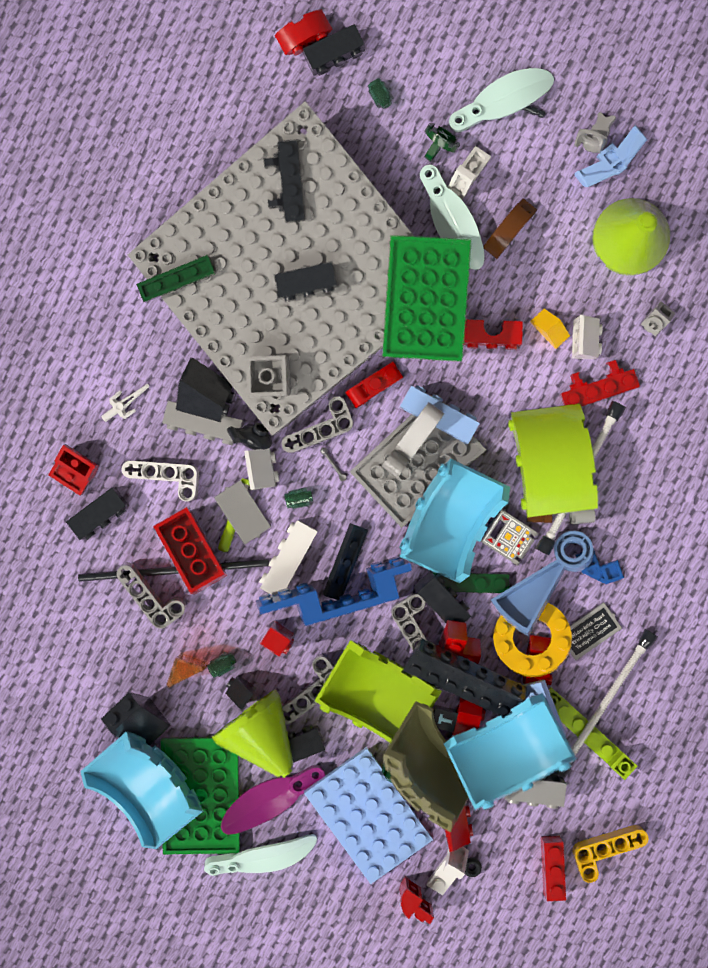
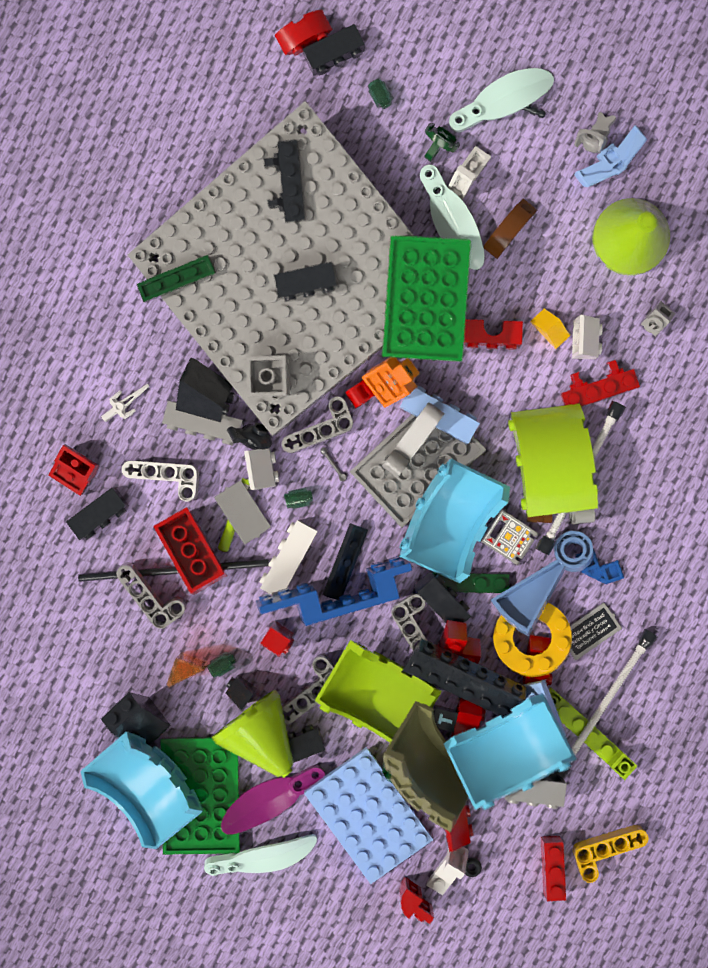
none -> orange piece [362,357,420,408]

